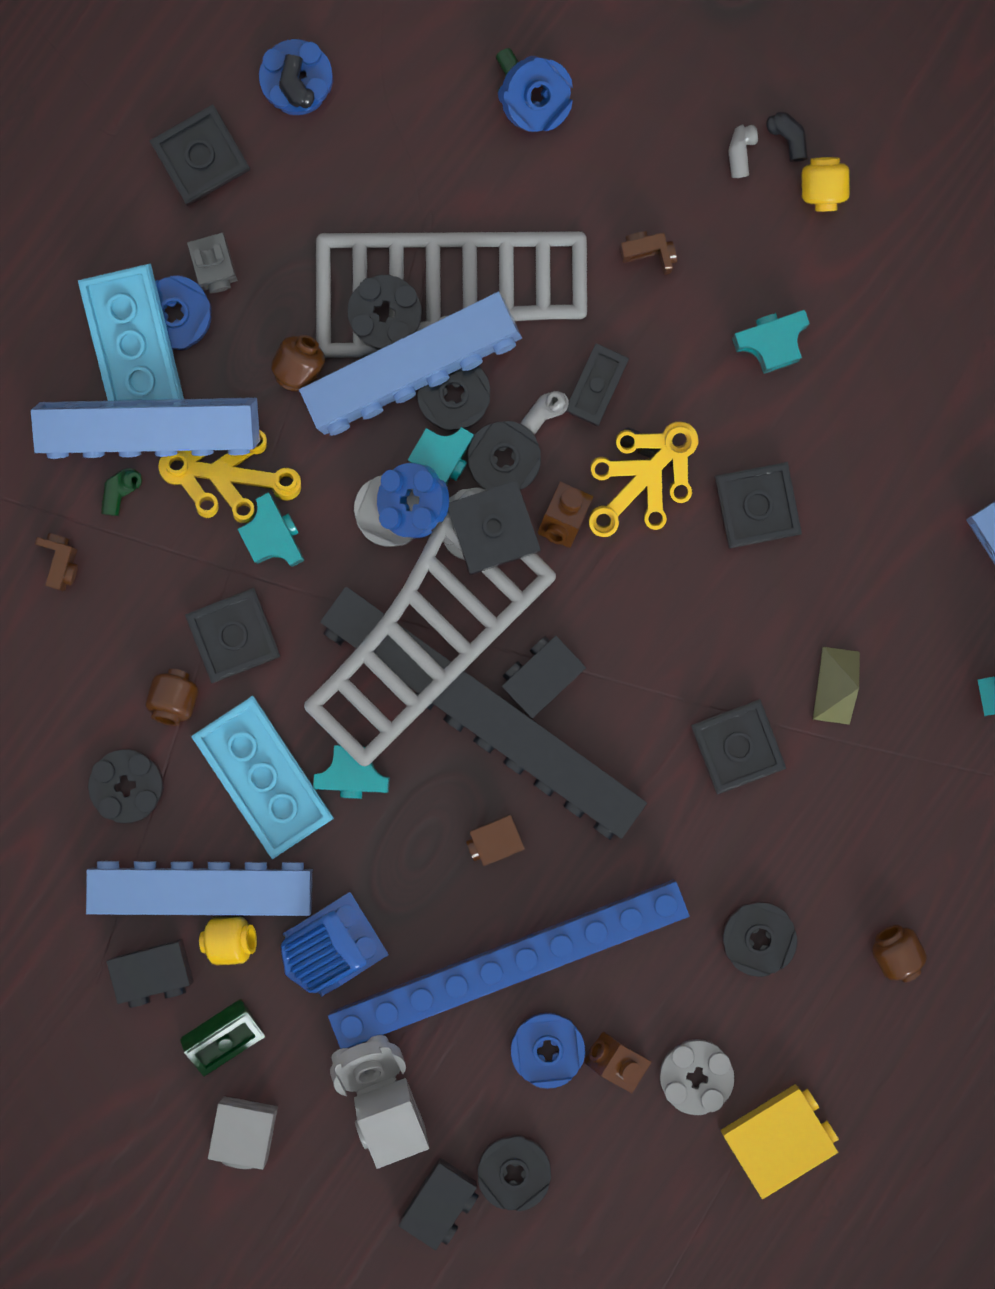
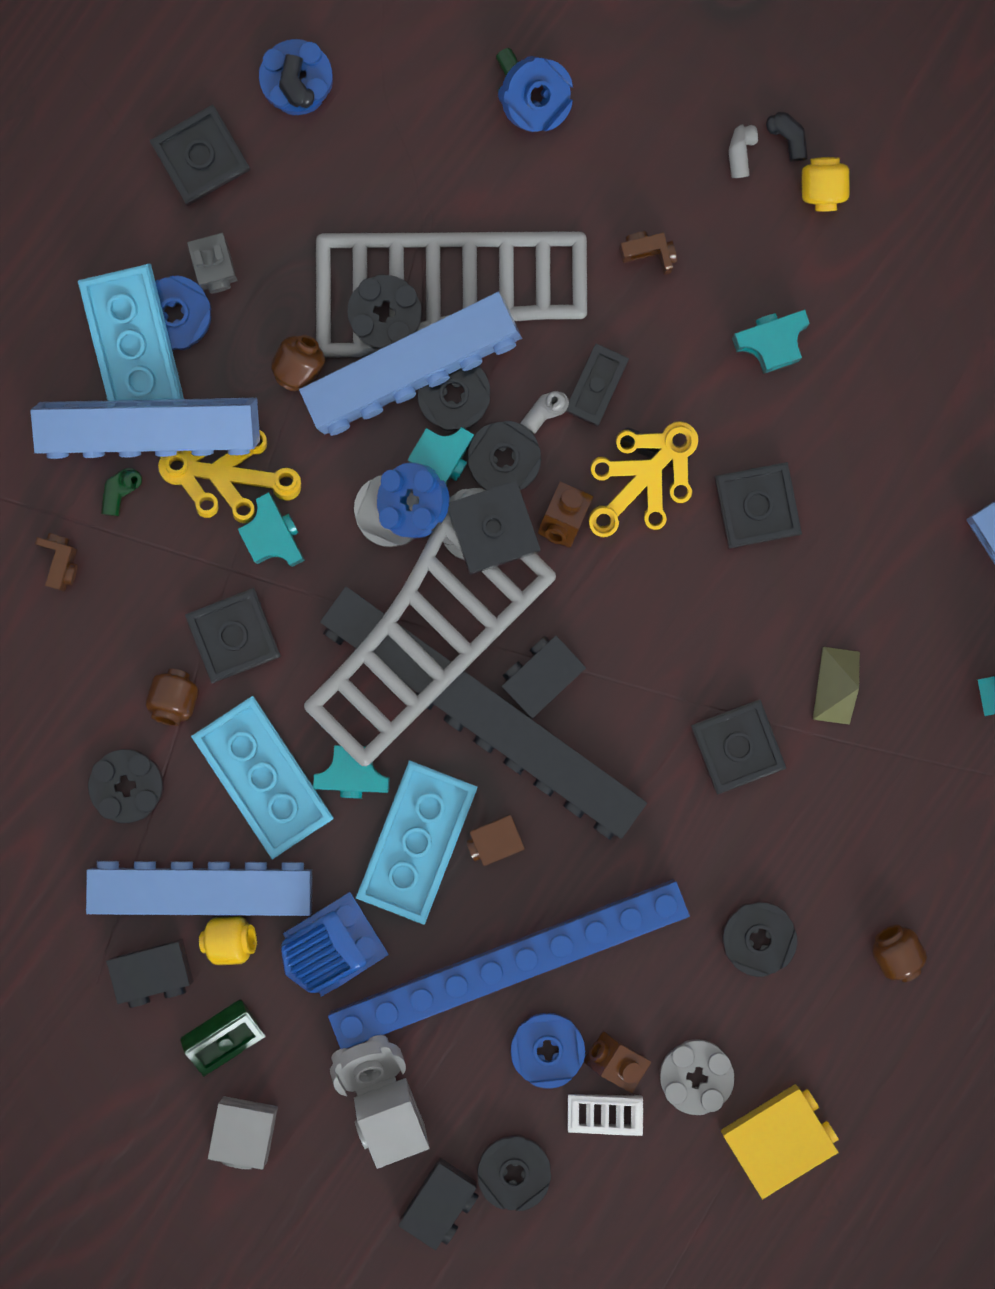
none -> medium azure tile [356,760,478,925]
none -> white slope [568,1094,643,1136]

